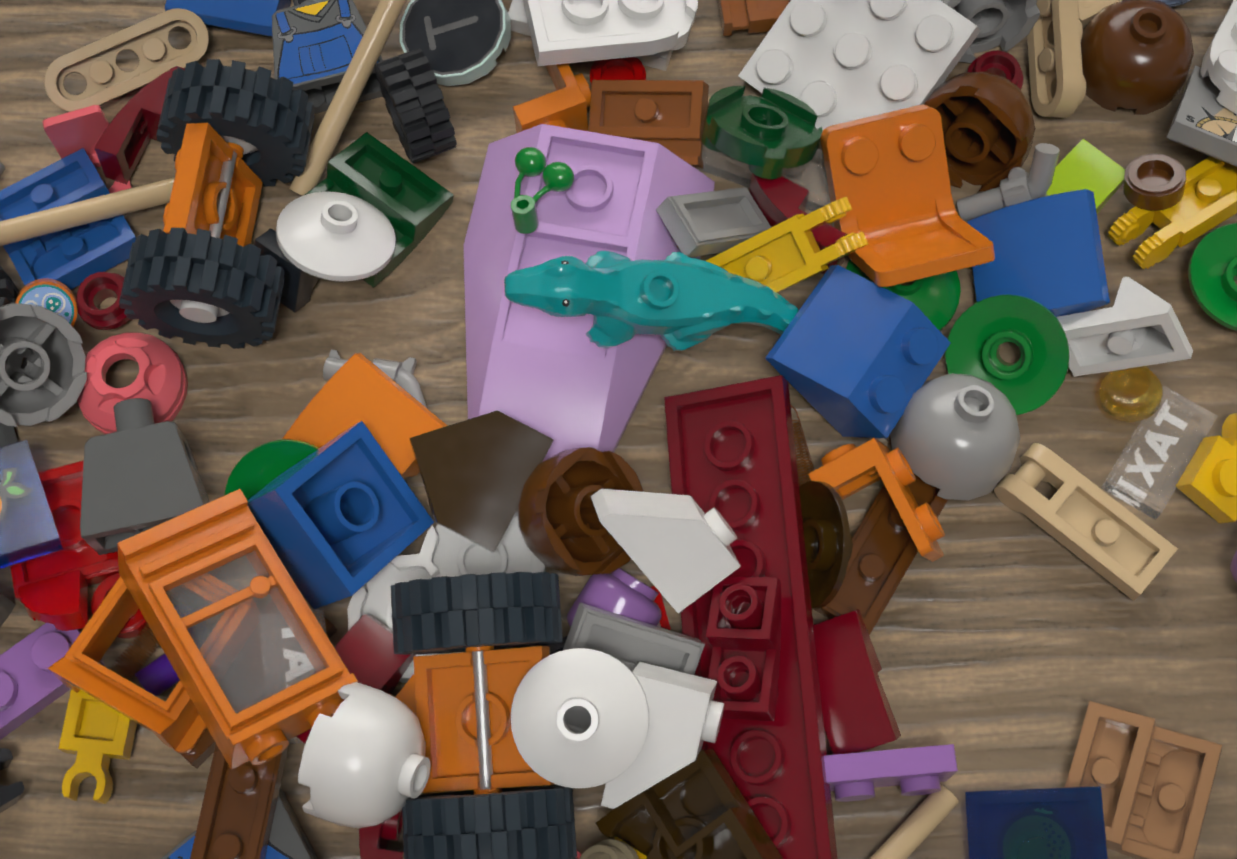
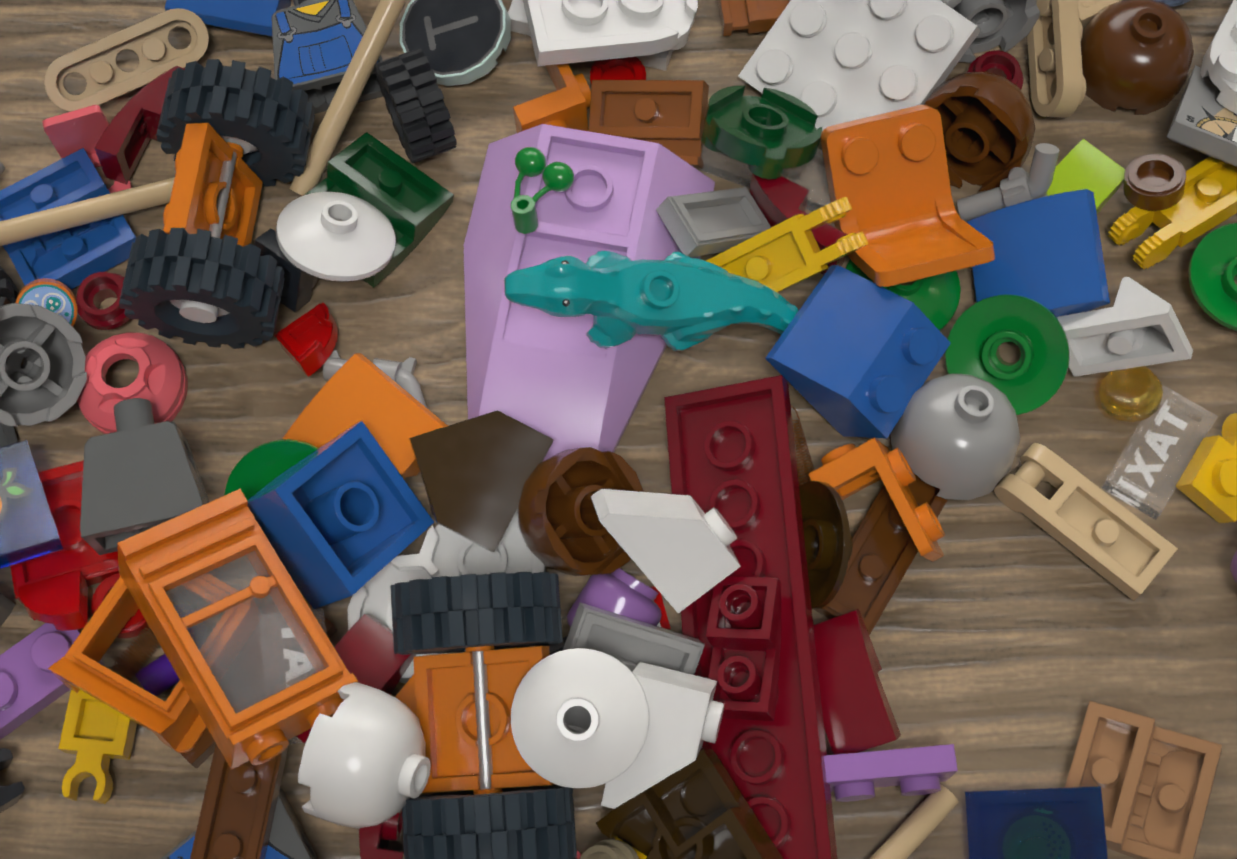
none -> red tile [274,302,338,377]

